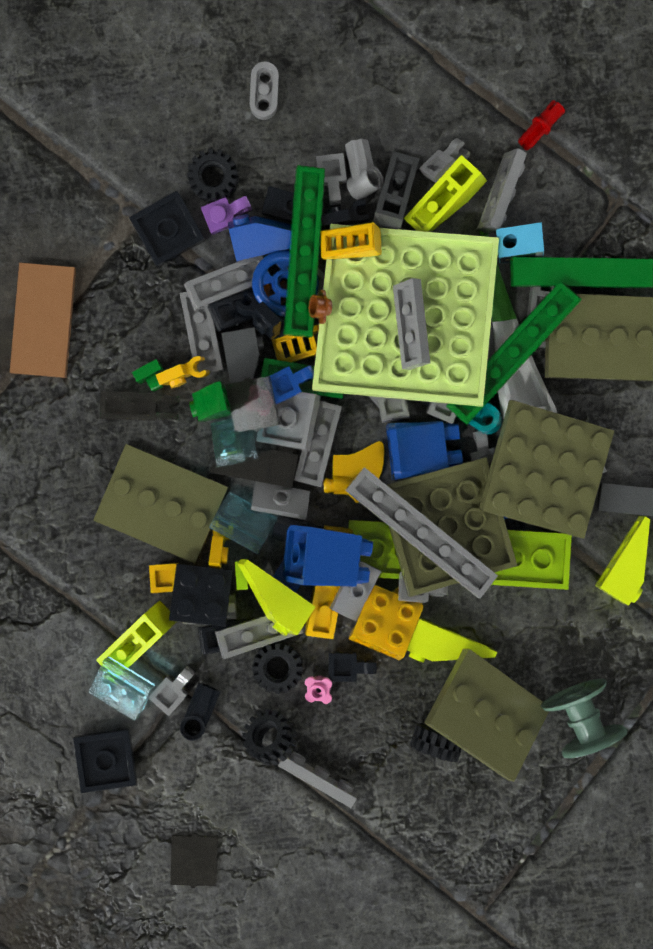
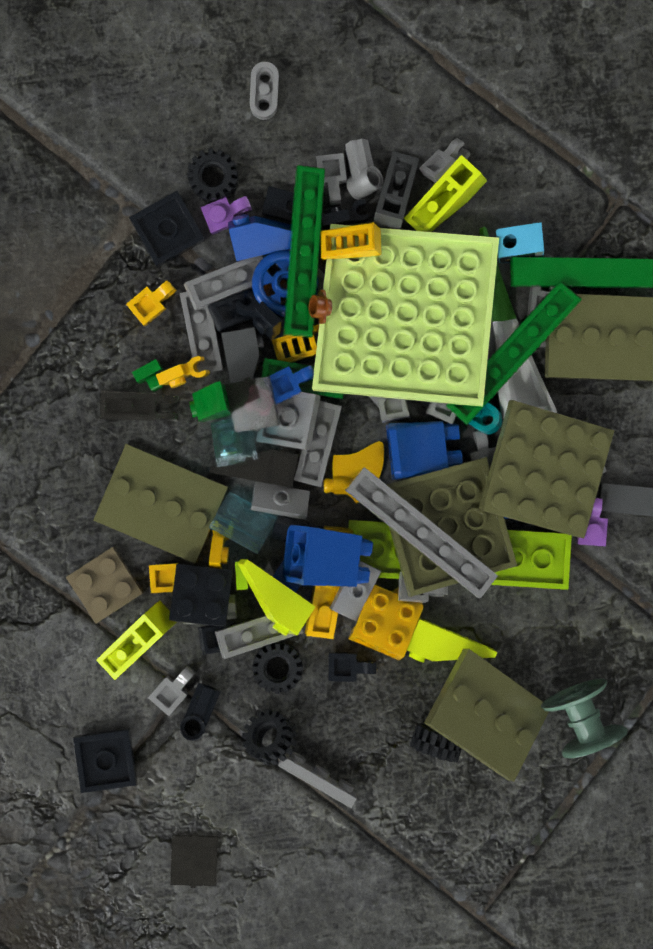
medium nougat tile [10,263,76,378] -> none
clear light blue plate [89,656,155,721] -> none
bright pink plate [305,676,332,704] -> none
light grey plate [393,278,430,370] -> none
light grey plate [477,148,527,233] -> none
red axle [518,100,565,151] -> none
neon yellow slope [595,516,650,606] -> none
none -> dark tan plate [66,547,144,624]
none -> yellow plate [126,280,177,327]
none -> medium lavender plate [576,498,608,546]

